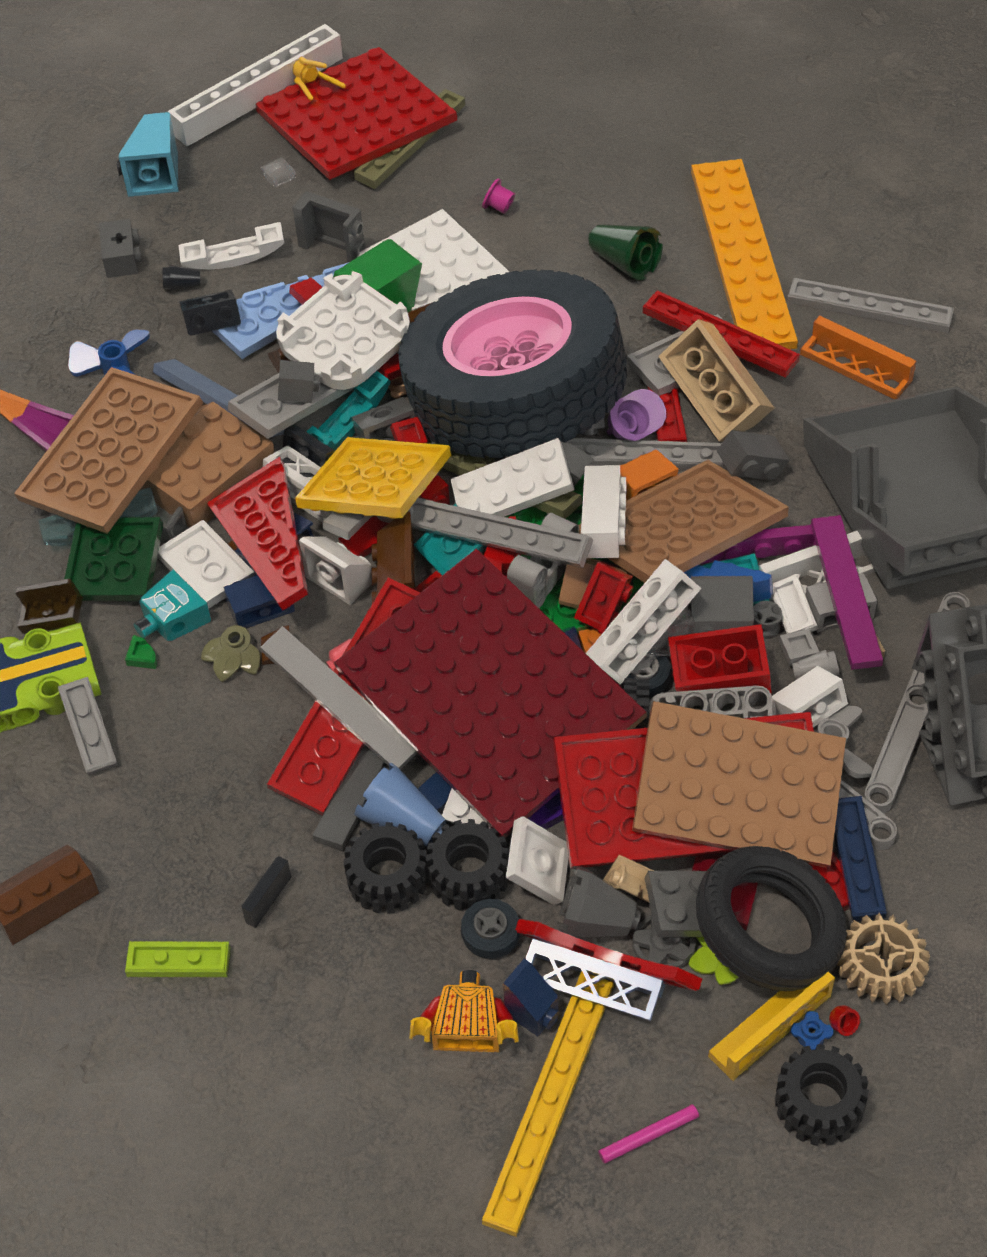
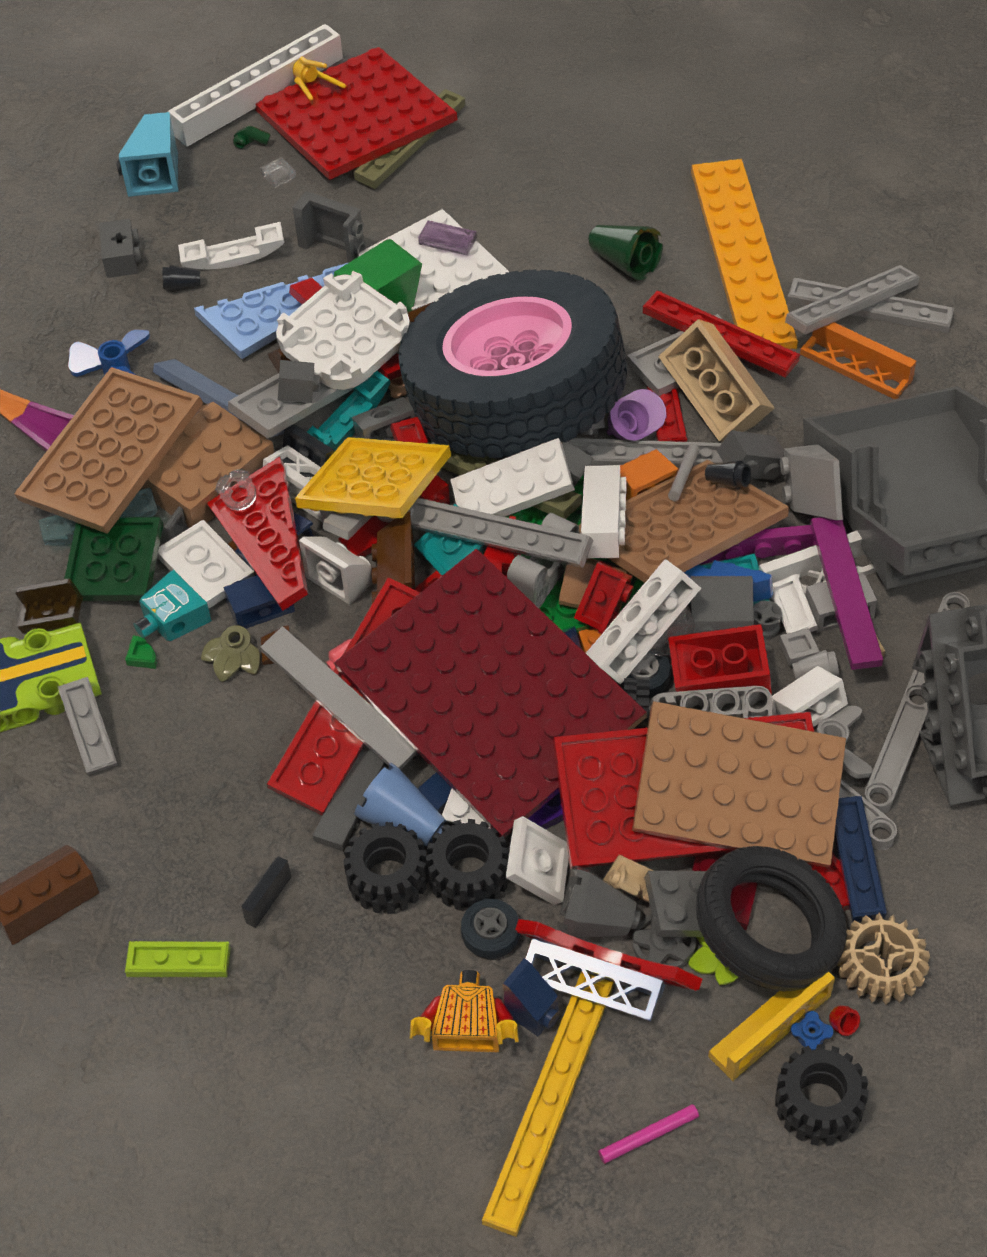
black bracket [179,289,241,336] -> none
dark pink piece [482,178,515,214] -> none
none -> clear piece [215,469,256,511]
none -> dark green arm [233,126,271,149]
none -> clear purple tile [418,220,477,256]
none -> light grey bar [668,444,699,501]
none -> black cone [705,460,751,490]
none -> light grey slope [780,444,843,520]
none -> light grey tile [785,265,919,334]

